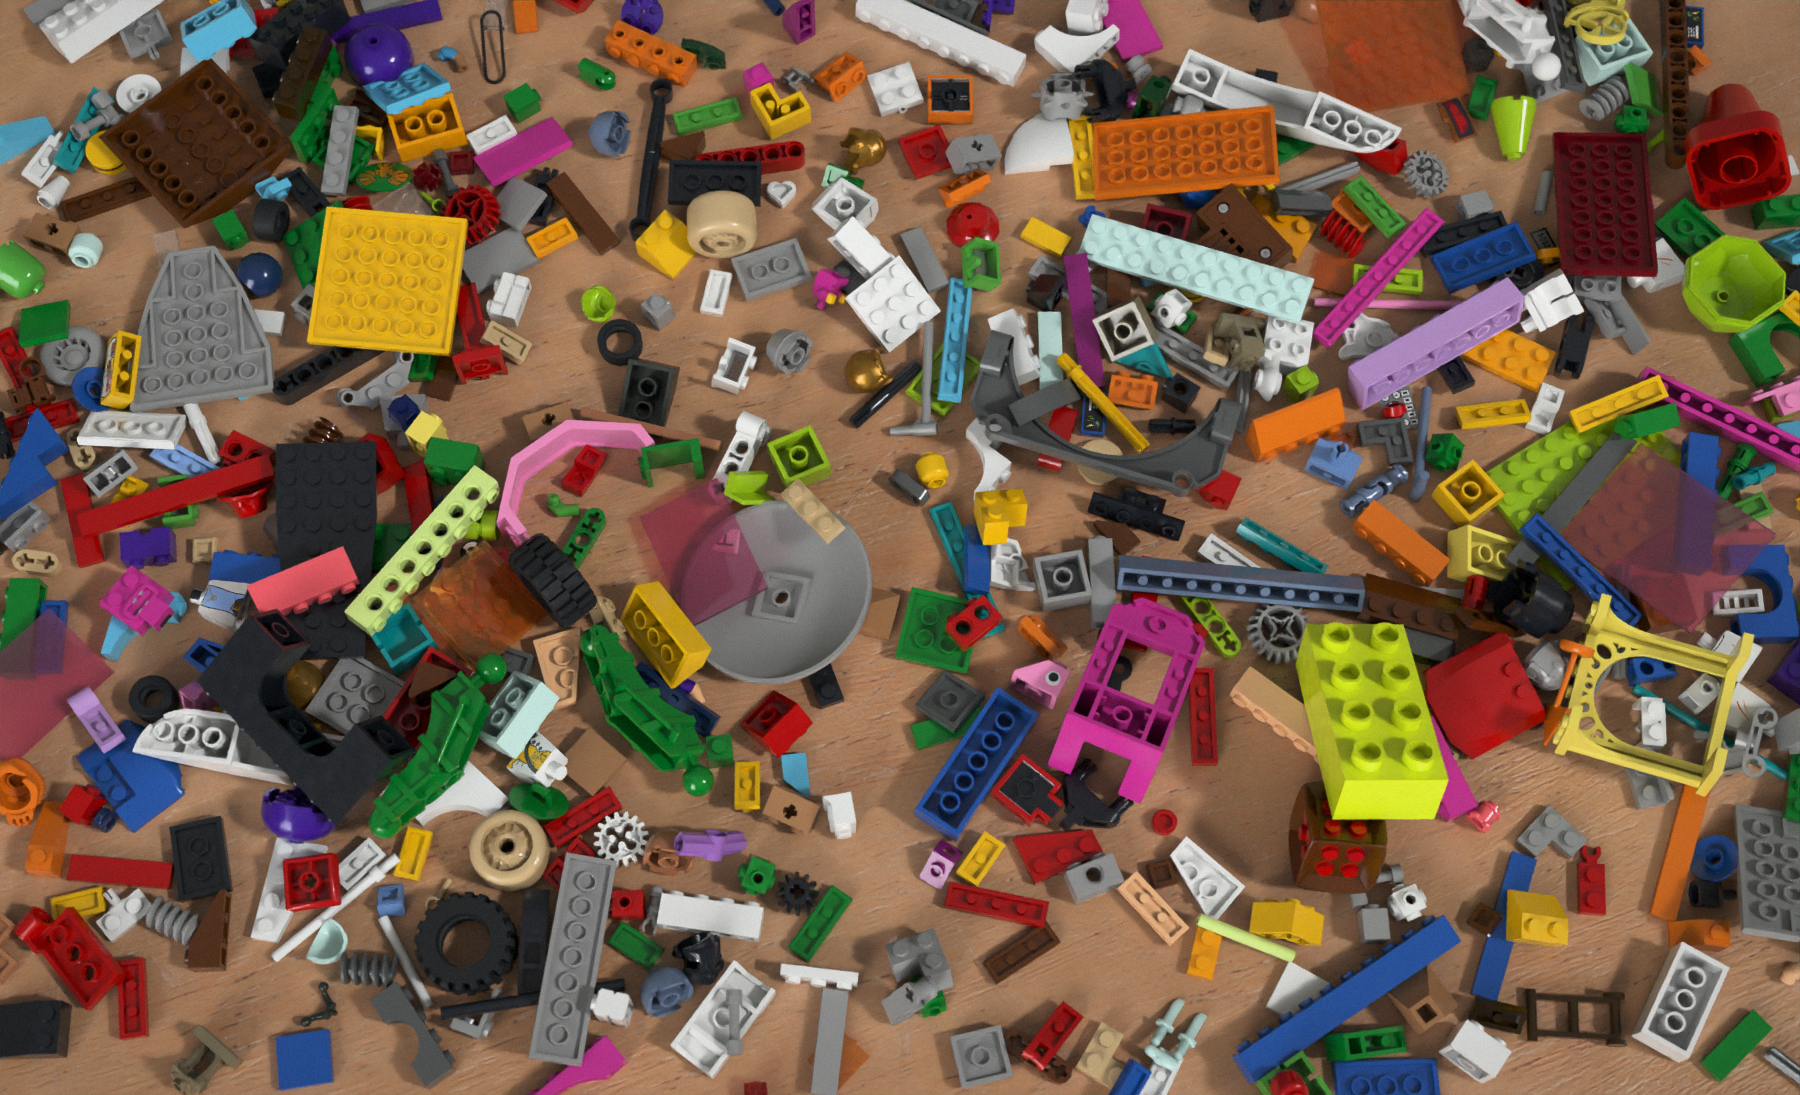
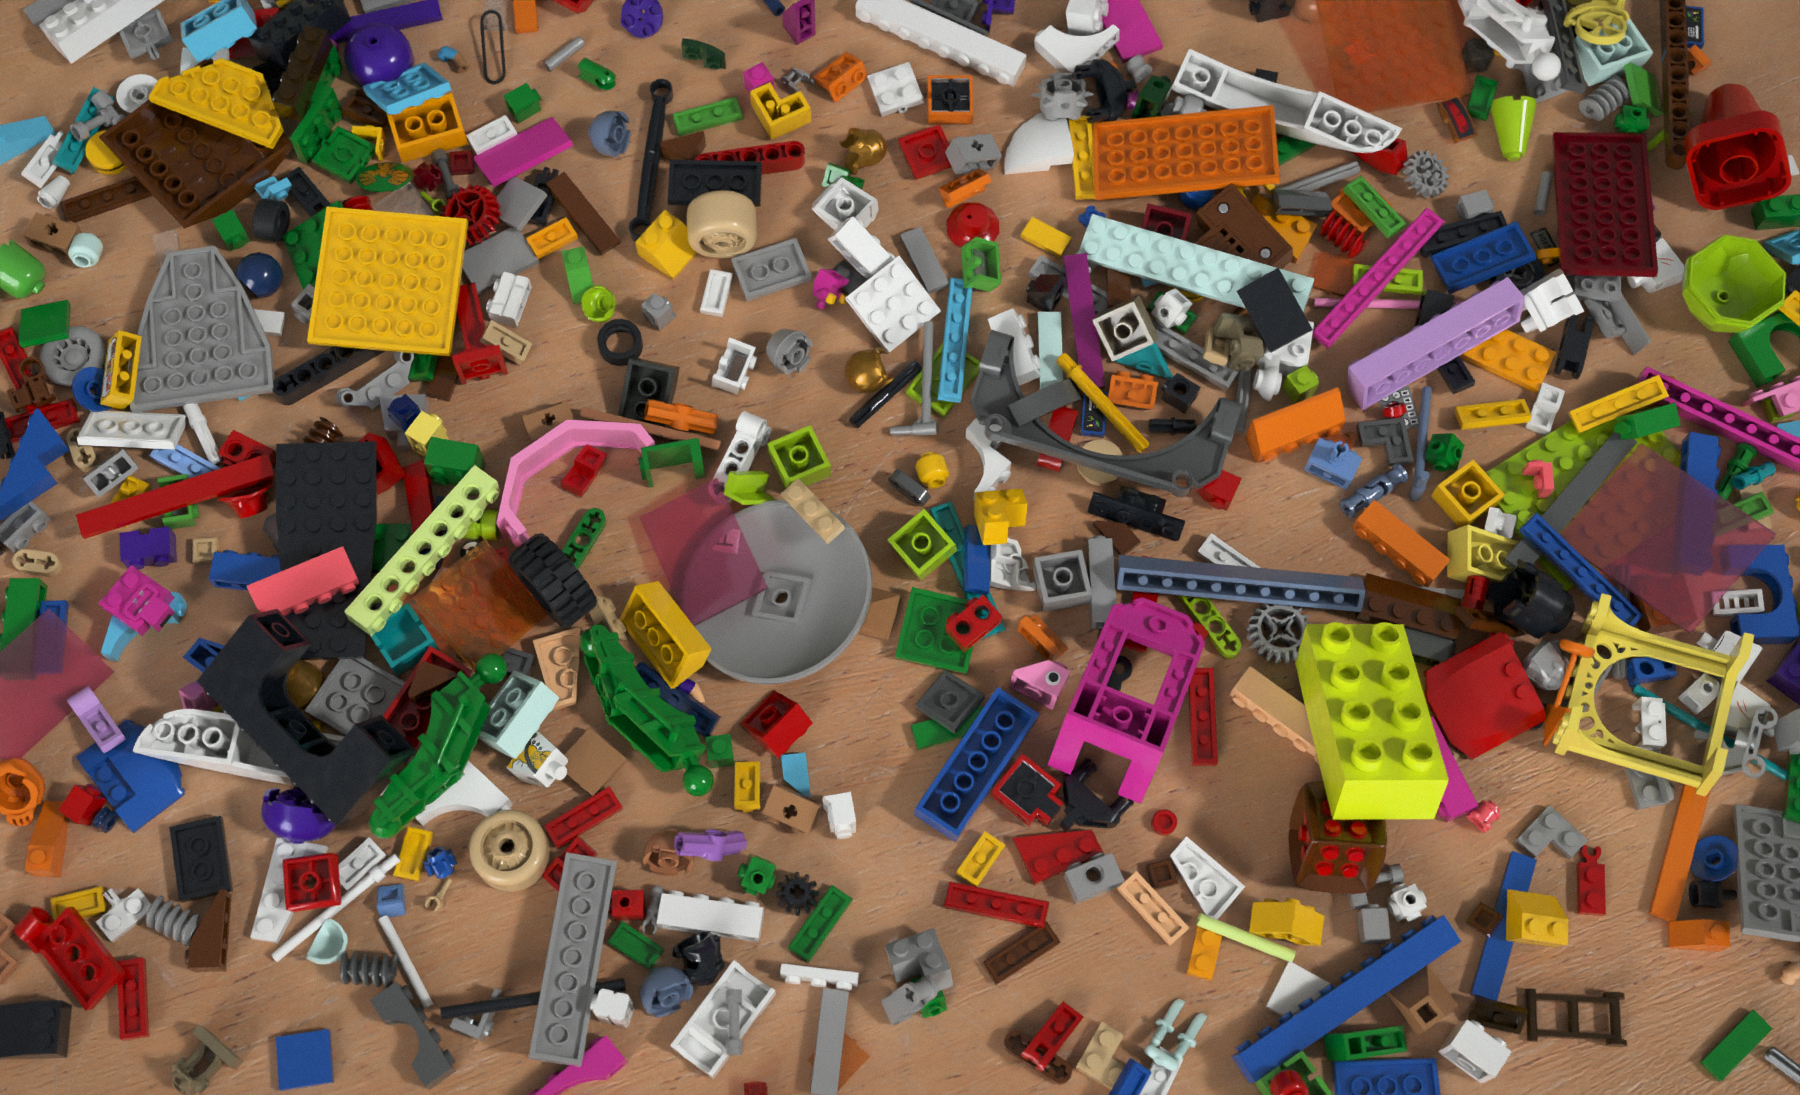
red tile [60,473,105,568] -> none
red tile [66,854,175,890] -> none
black tyre [129,675,180,724] -> none
torso [190,580,253,633] -> none
pearl dark grey piece [301,982,338,1027] -> none
light grey plate [321,105,359,196] -> none
black tyre [414,892,518,996] -> none
green shield [508,782,569,820] -> none
black slope [517,889,550,994] -> none
bright green arm [546,493,580,517] -> none
white gear [594,812,649,868] -> none
orange brick [605,20,698,87] -> none
white tile [766,181,796,209] -> none
black plate [809,663,844,709] -> none
bracket [919,840,963,890] -> none
light grey plate [950,1025,1013,1090] -> none
teal plate [1236,517,1329,574] -> none
white tile [1338,313,1398,360] -> none
white brick [1631,942,1730,1062] -> none
green plate [1655,198,1726,260] -> none
none -> yellow plate [148,58,284,149]
none -> blue gear [423,847,457,879]
none -> light grey piece [544,36,585,71]
none -> bright green slope [561,246,593,304]
none -> orange piece [644,399,718,434]
none -> lime brick [887,509,958,581]
none -> black tile [1237,268,1313,353]
none -> black slope [1414,289,1456,327]
none -> white bracket [1484,507,1517,539]
none -> coral bracket [1522,460,1554,498]

